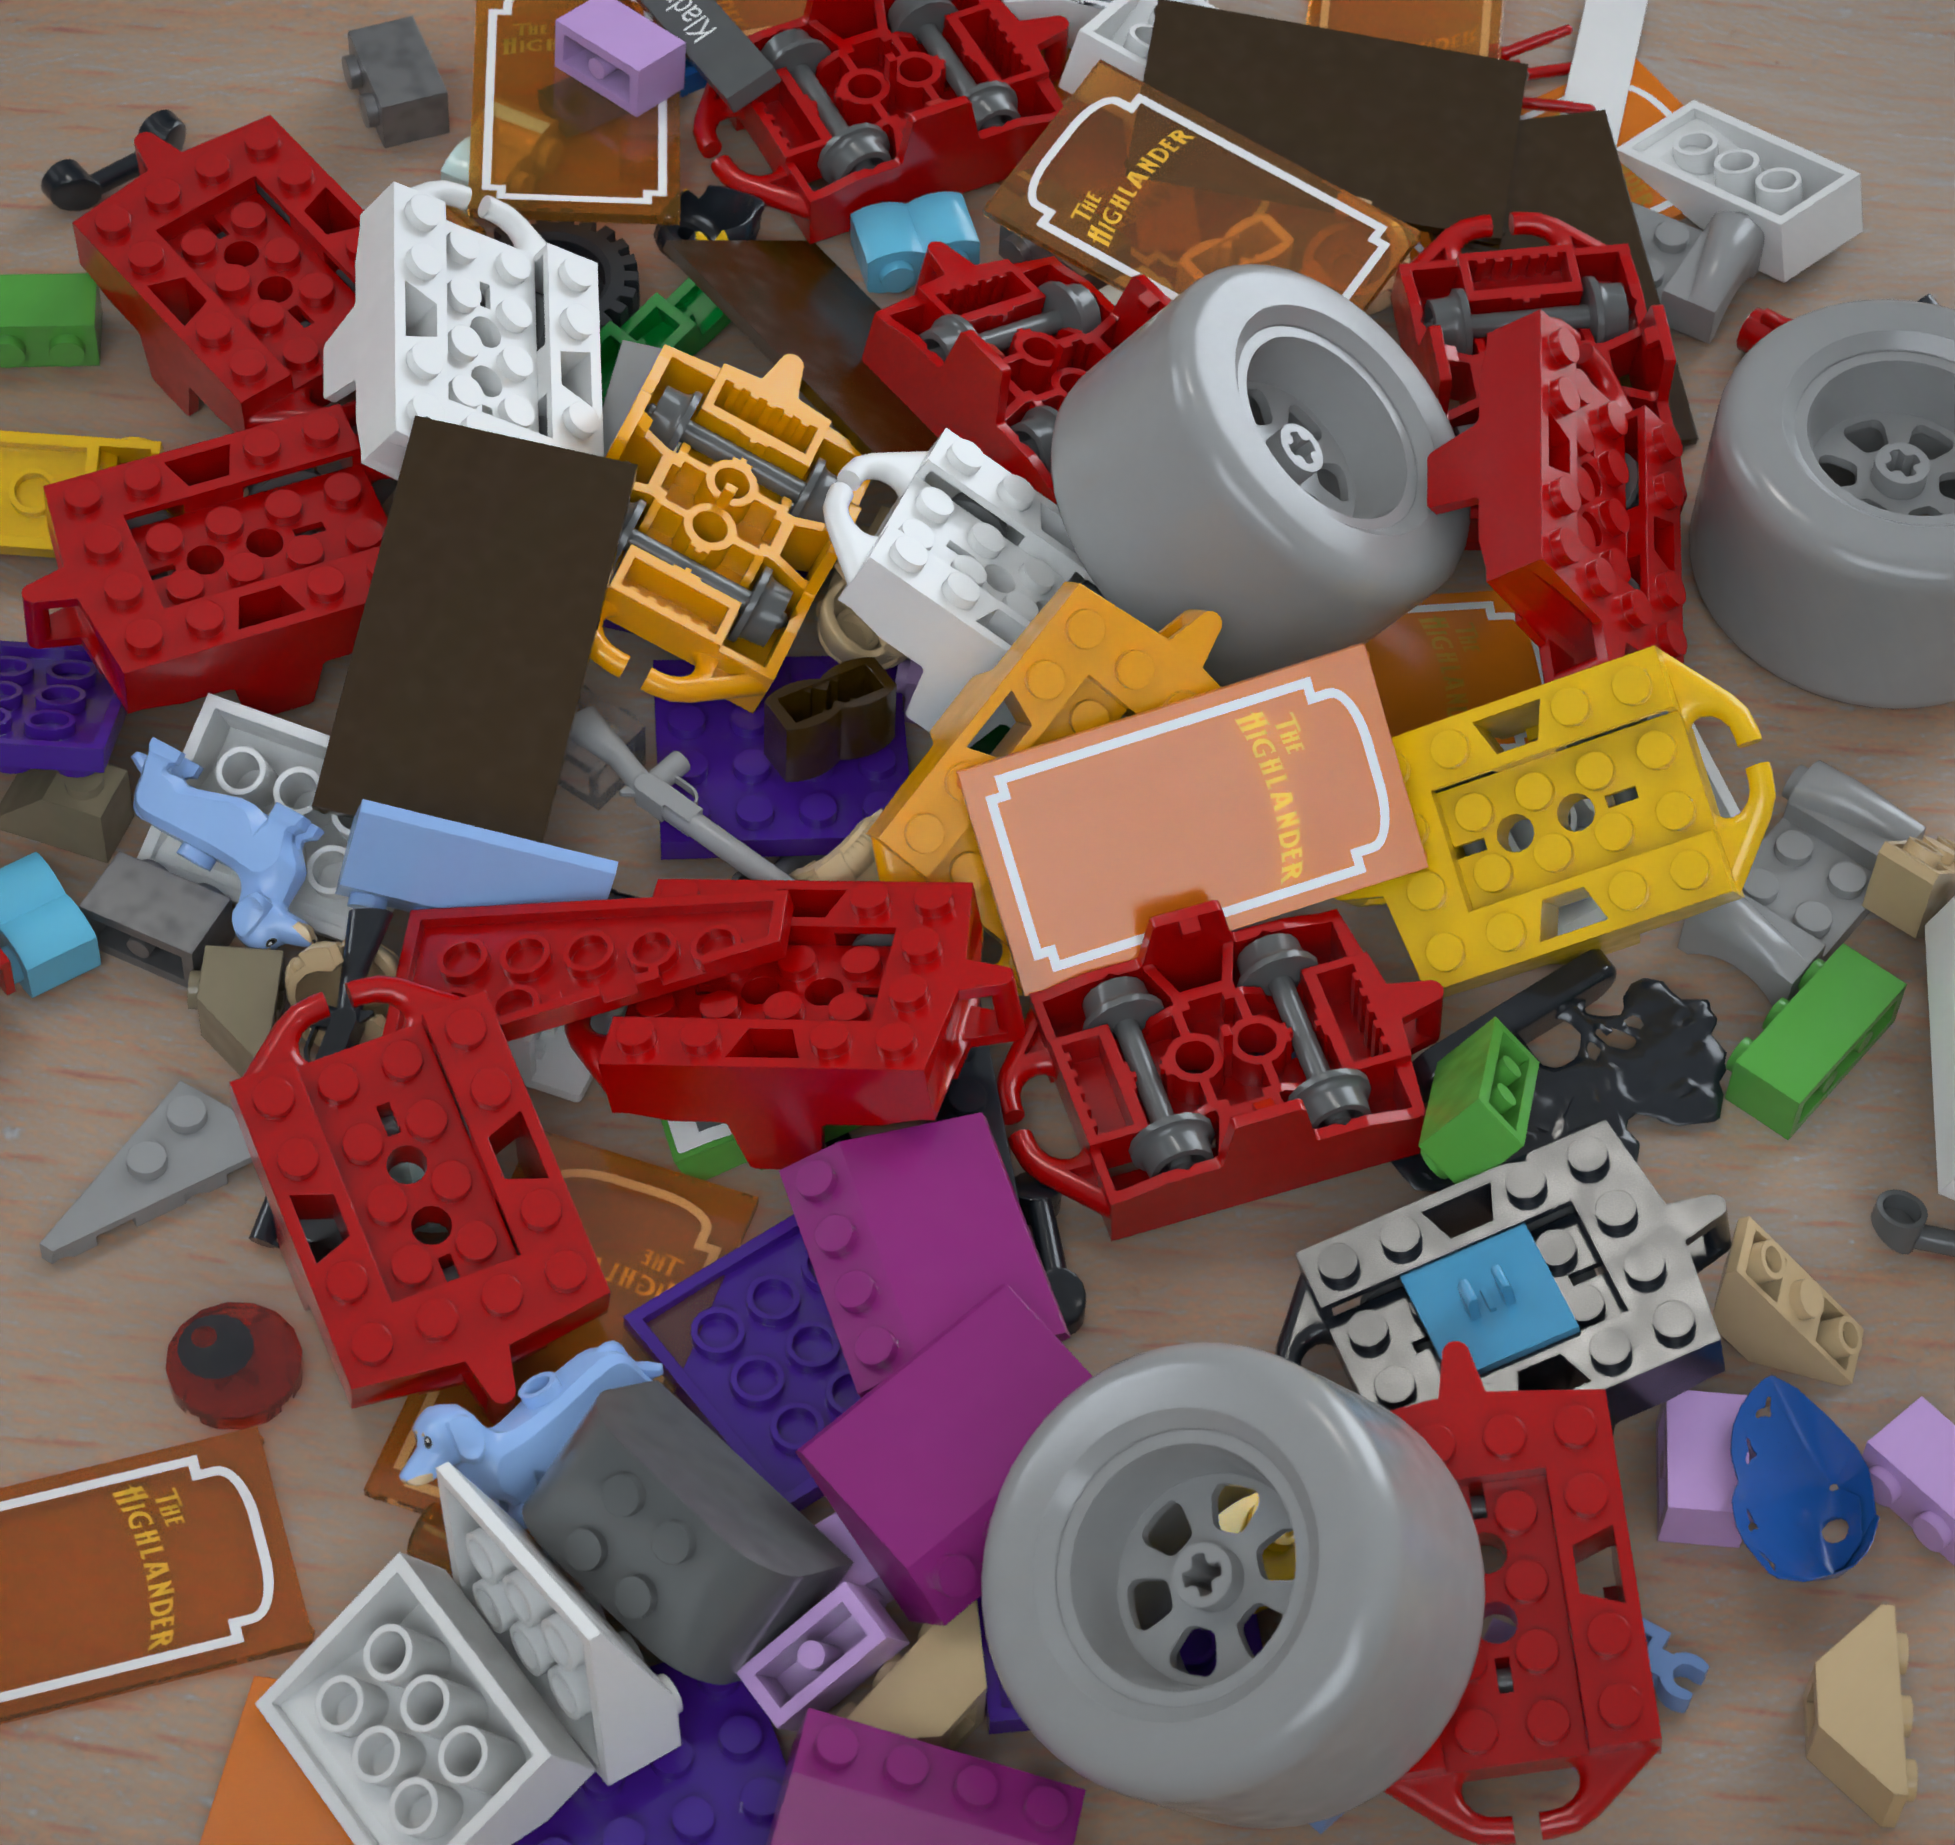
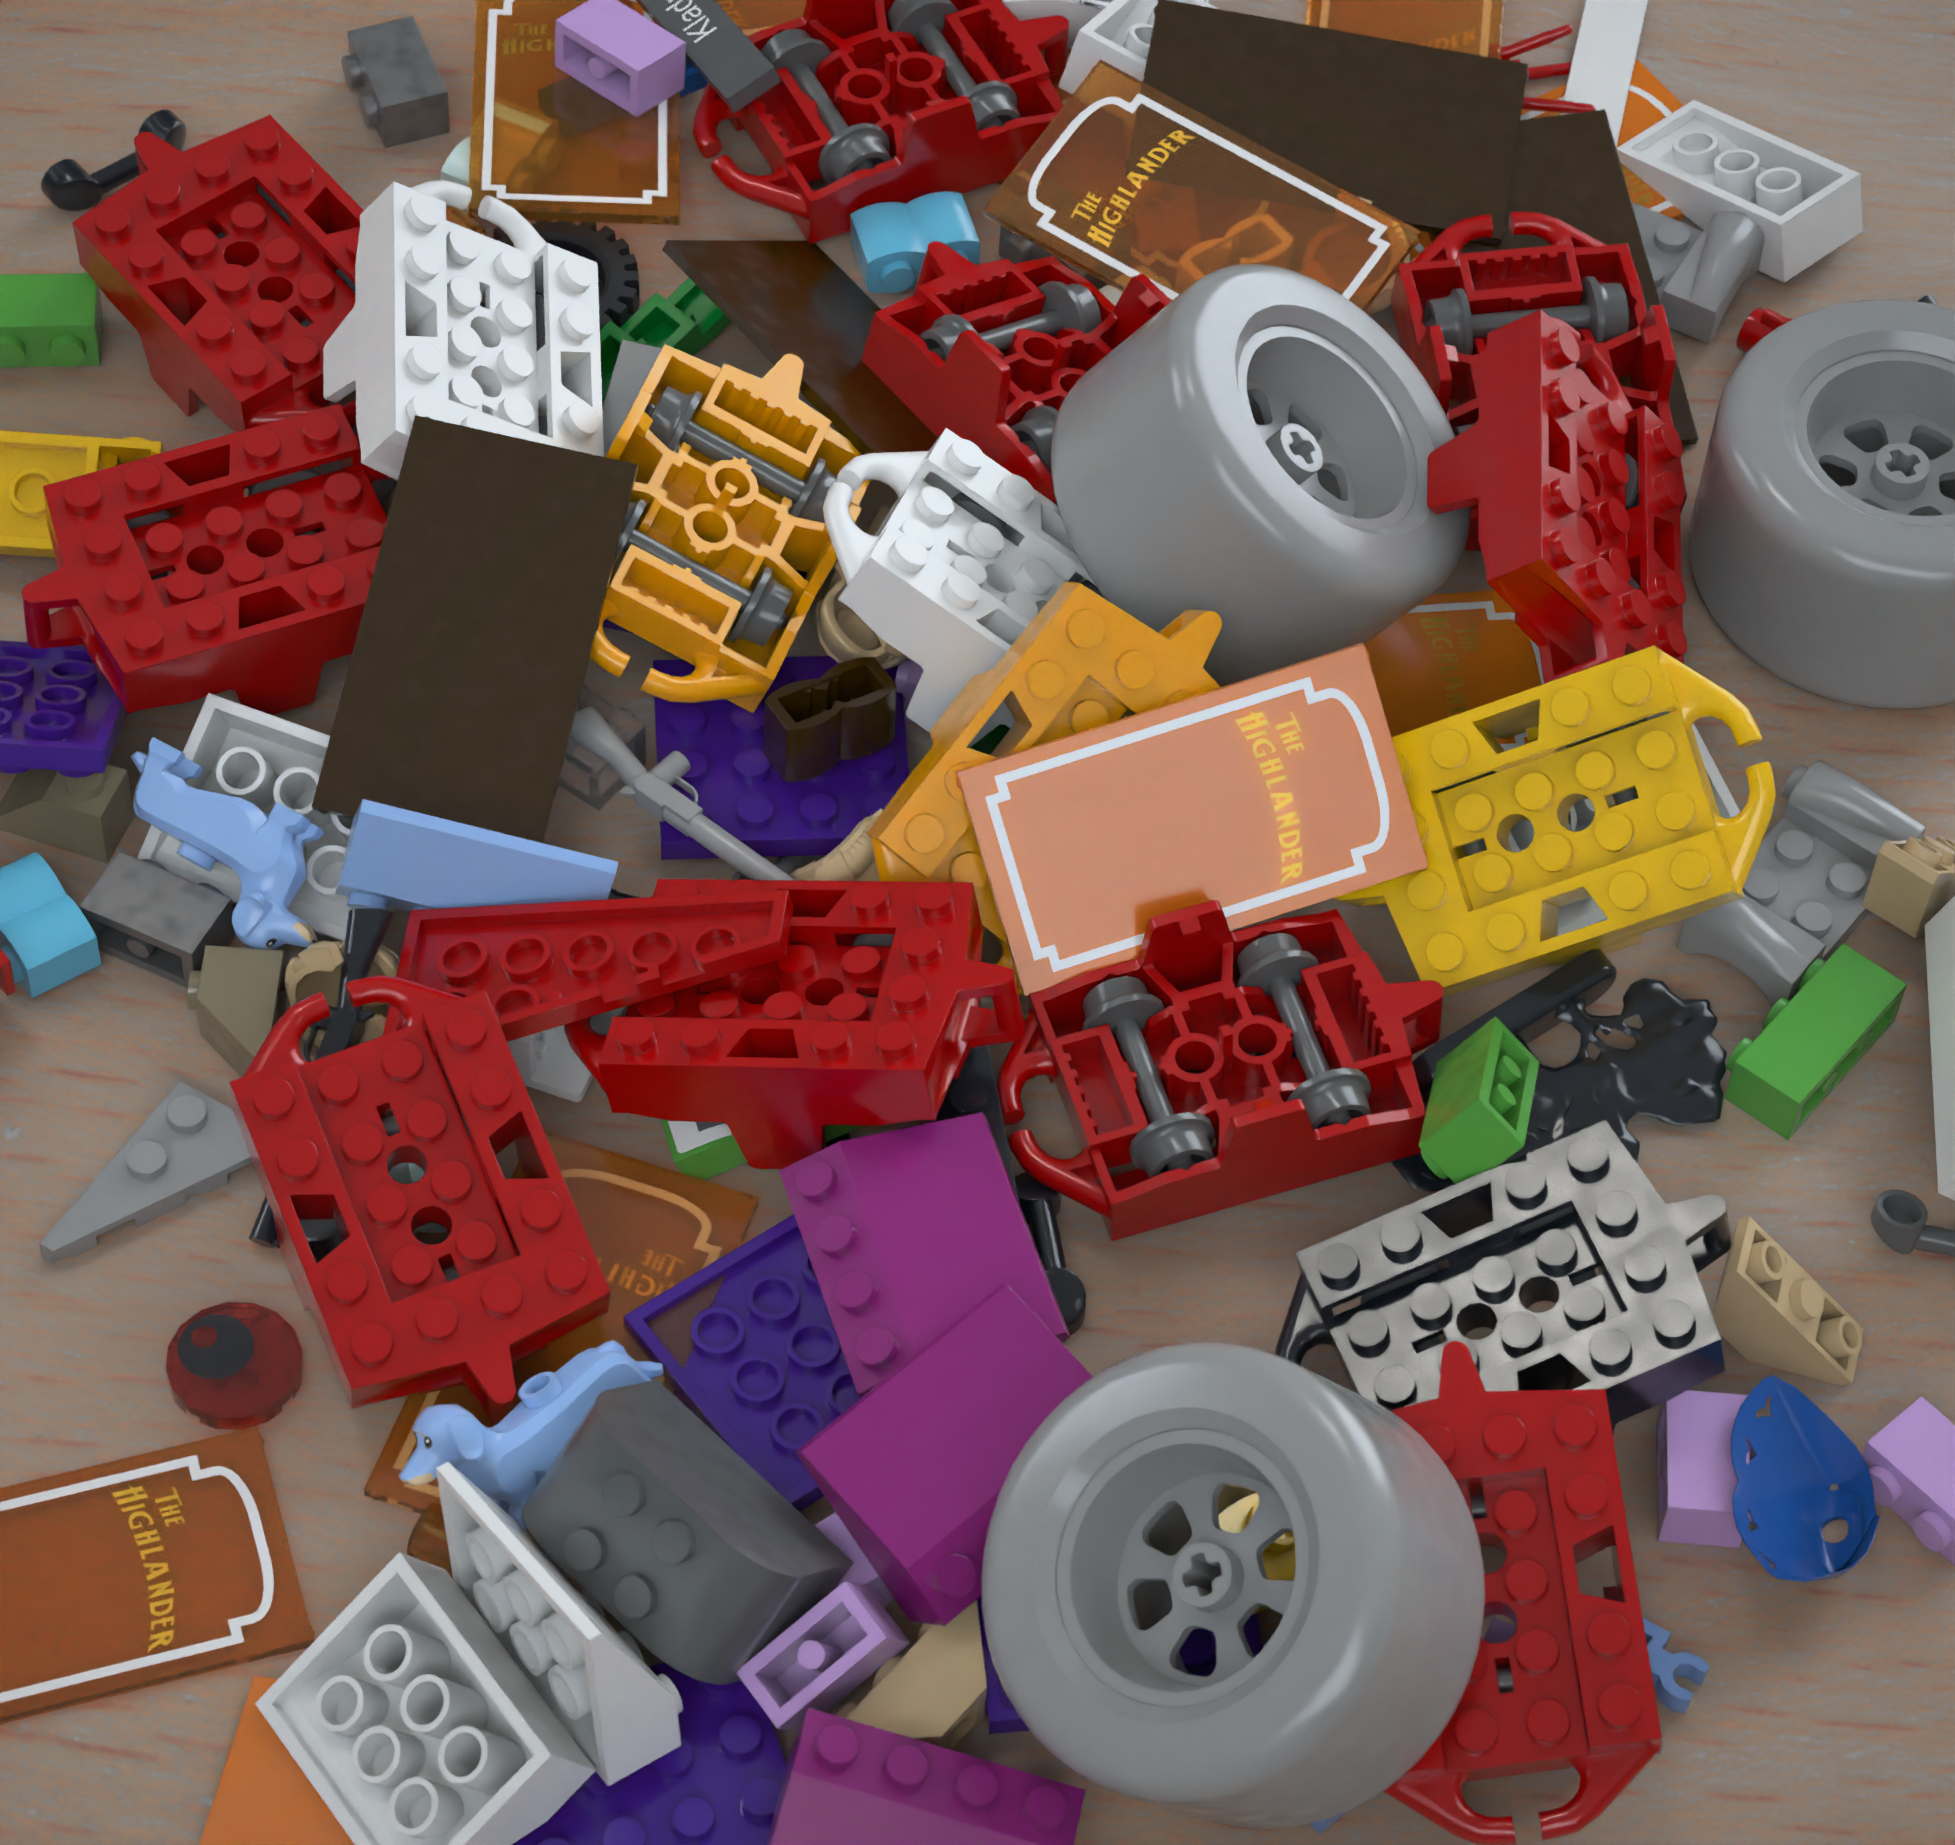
black hair [653,185,766,262] -> none
dark azure piece [1400,1223,1580,1375] -> none
tan slope [1803,1604,1918,1828] -> none

